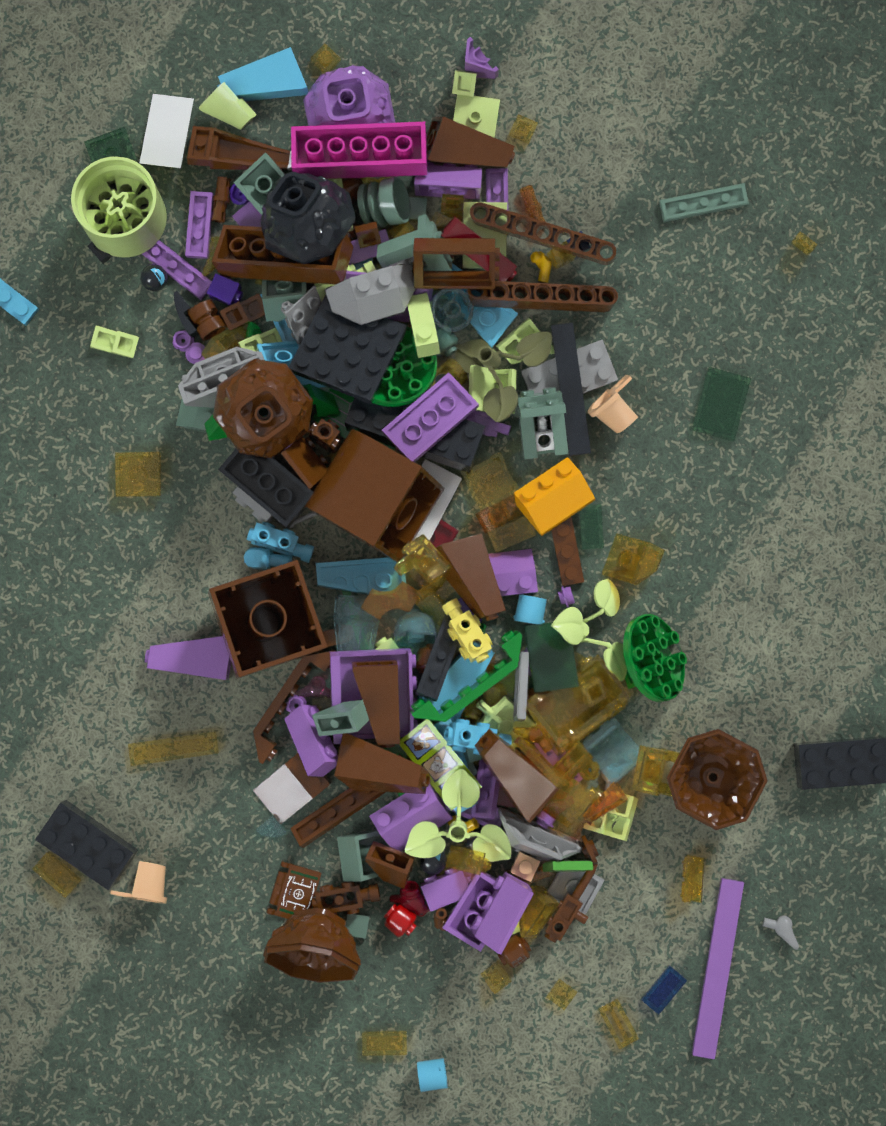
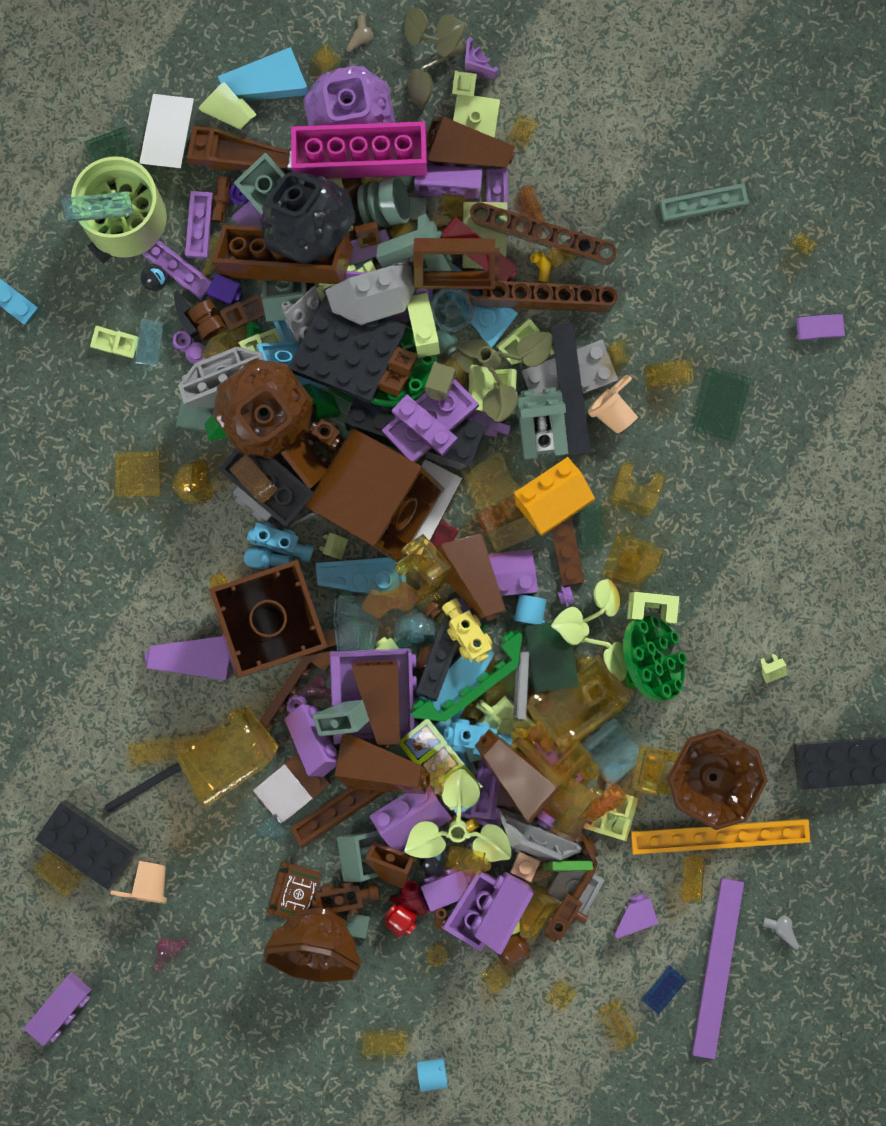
none -> medium lavender brick [23,972,92,1046]
none -> clear light blue plate [60,192,134,223]
none -> black bar [105,760,186,812]
none -> clear light blue plate [134,318,163,366]
none -> clear pink animal [154,939,188,969]
none -> clear yellow cylinder [172,460,213,505]
none -> clear yellow windscreen [175,705,279,808]
none -> clear yellow plate [209,572,229,588]
none -> clear orange slope [229,455,279,504]
none -> yellowish green tile [319,533,348,560]
none -> dark tan animal [346,15,374,52]
none -> reddish brown slope [378,347,418,397]
none -> medium lavender plate [392,395,458,456]
none -> olive plant [404,7,468,110]
none -> reddish brown plate [423,599,444,620]
none -> olive brick [425,362,456,401]
none -> clear yellow plate [426,945,448,967]
none -> clear yellow plate [430,764,445,794]
none -> clear yellow slope [608,339,629,367]
none -> clear yellow piece [610,461,665,516]
none -> medium lavender slope [613,893,659,939]
none -> yellowish green panel [627,592,679,624]
none -> light orange plate [631,819,810,854]
none -> clear yellow slope [645,359,694,388]
none -> yellowish green tile [761,654,787,684]
none -> medium lavender slope [796,314,845,340]

